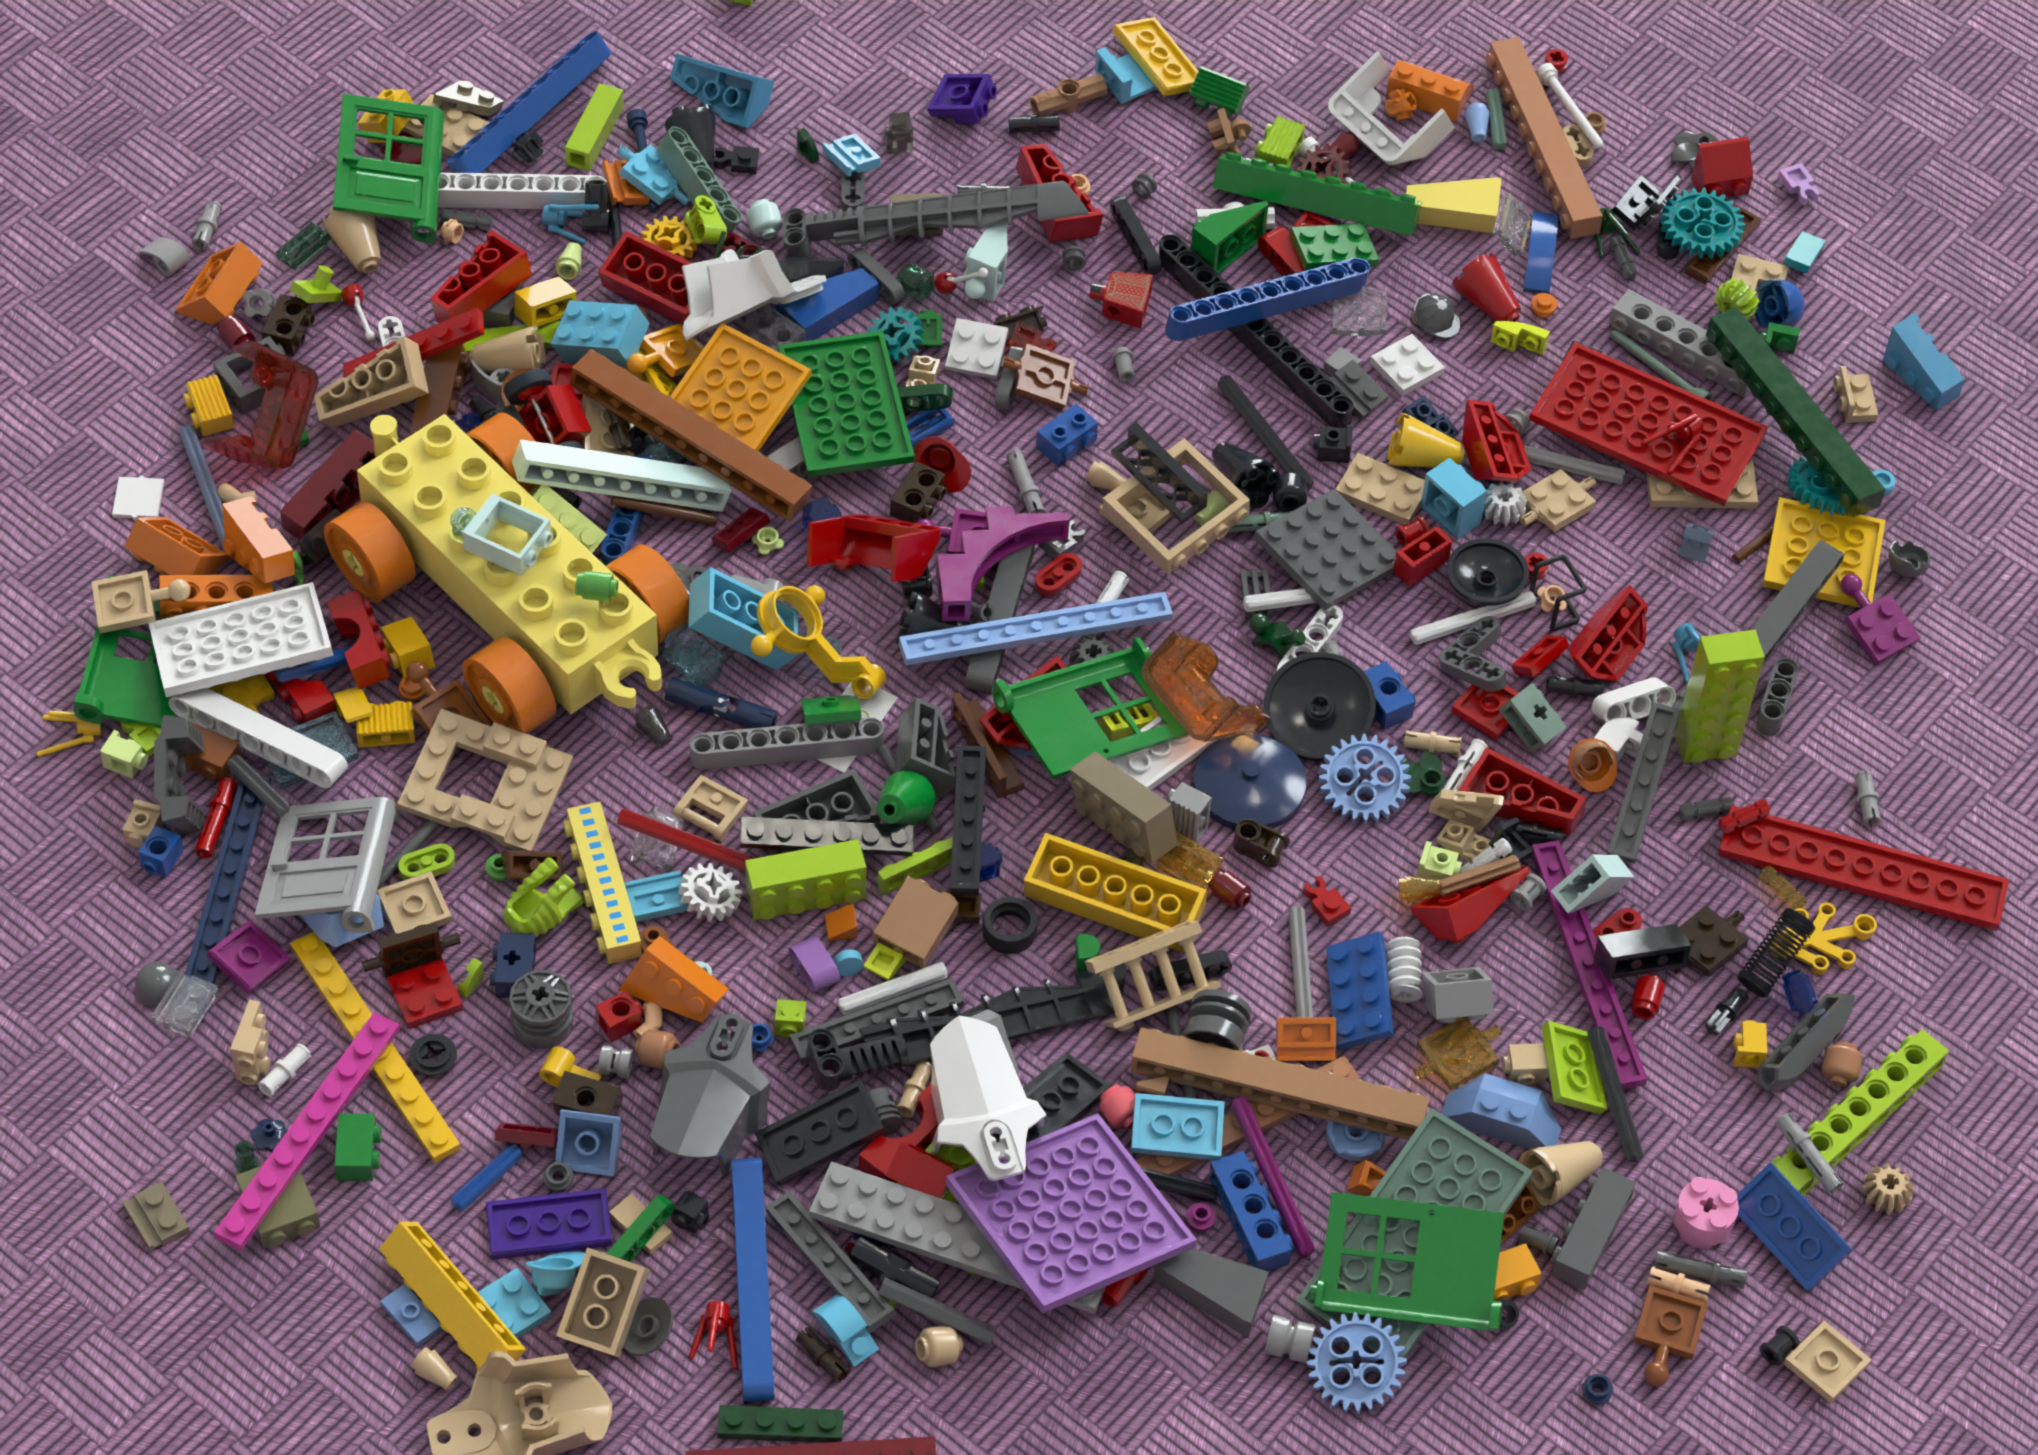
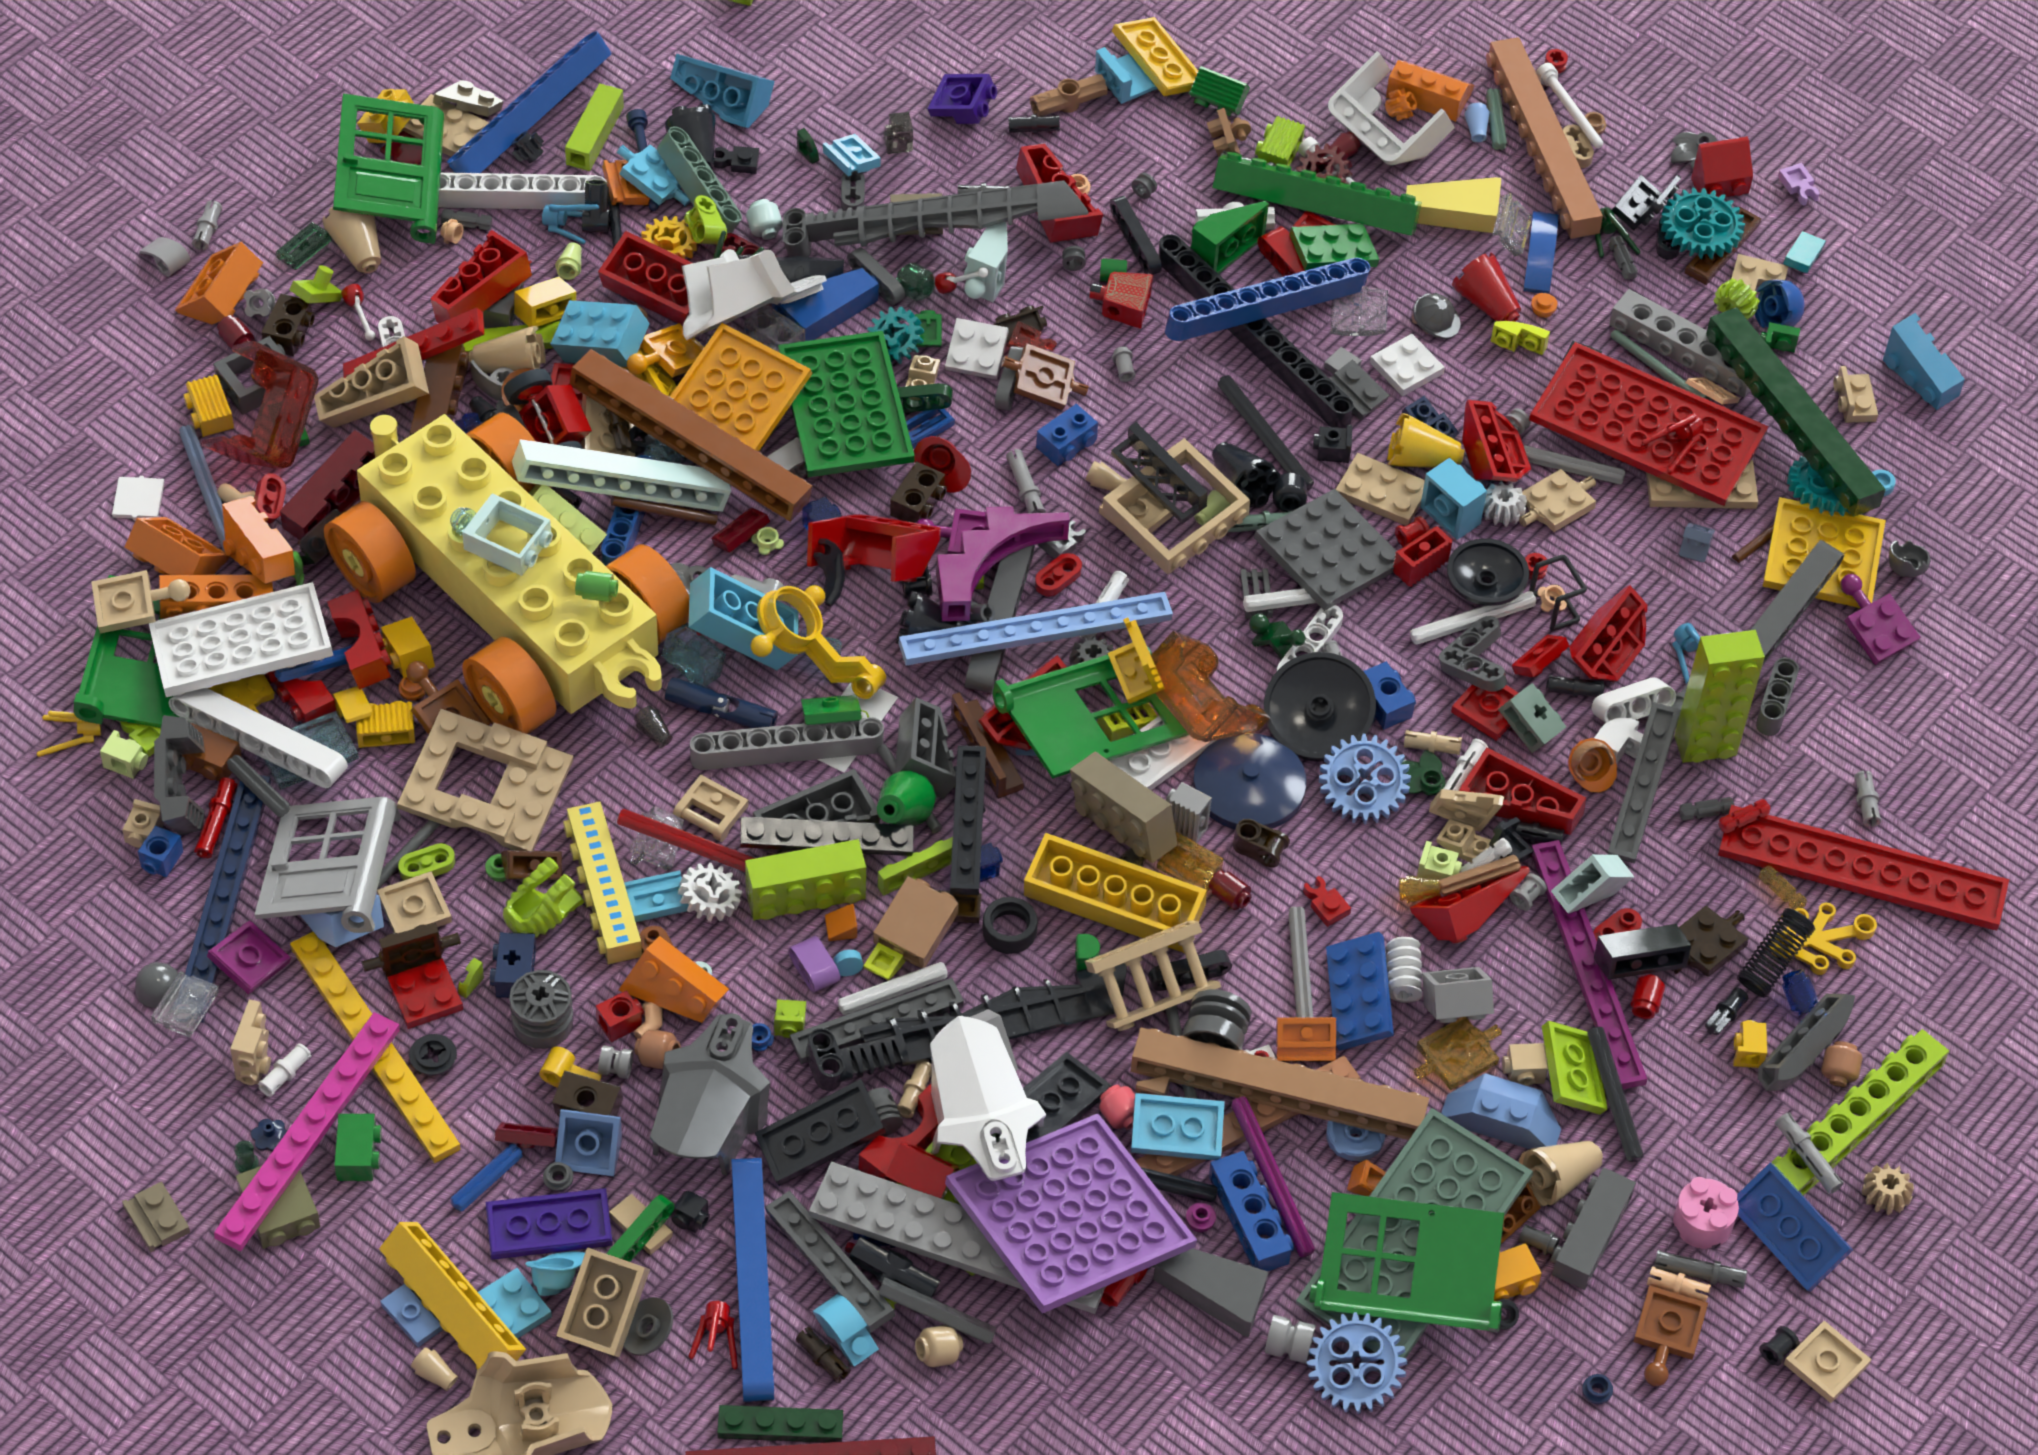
none -> red plate [254,473,286,524]
none -> black piece [813,538,845,607]
none -> green brick [1099,258,1127,283]
none -> yellow plate [1107,617,1165,704]
none -> light nougat window [1686,377,1740,404]

